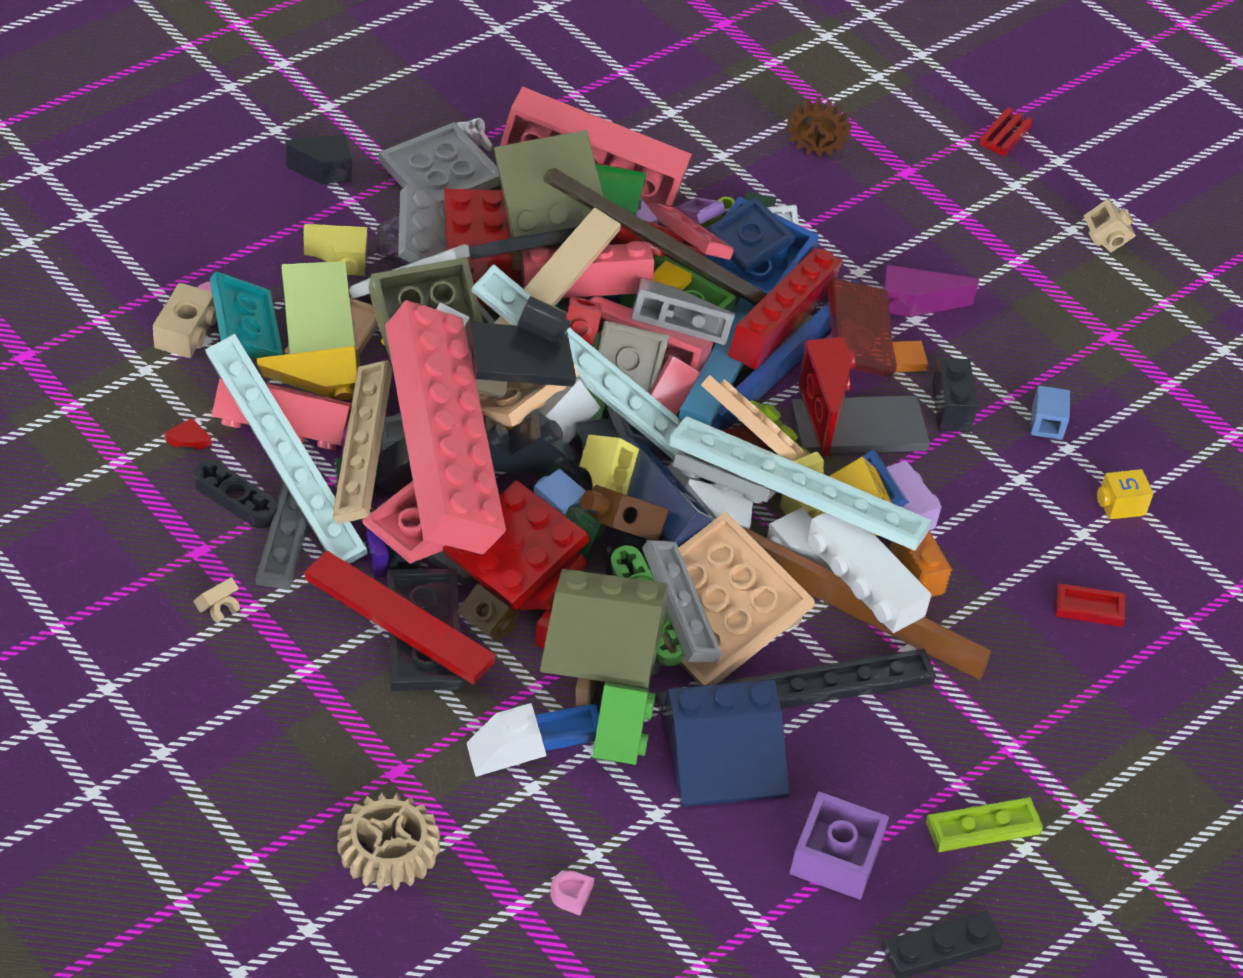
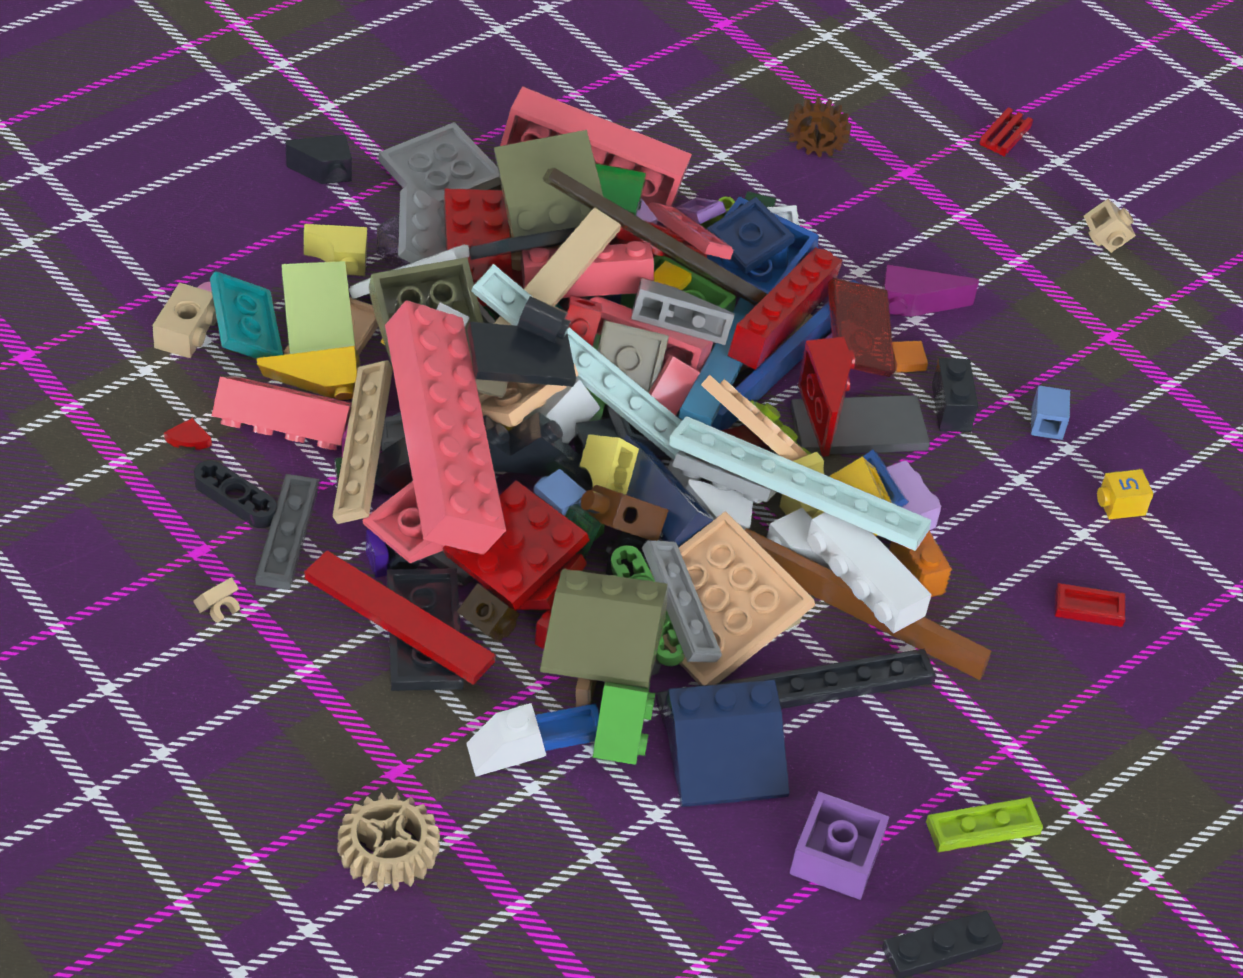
light aqua plate [205,334,368,564] -> none
white piece [457,118,493,152] -> none
bright pink tile [550,871,594,915] -> none

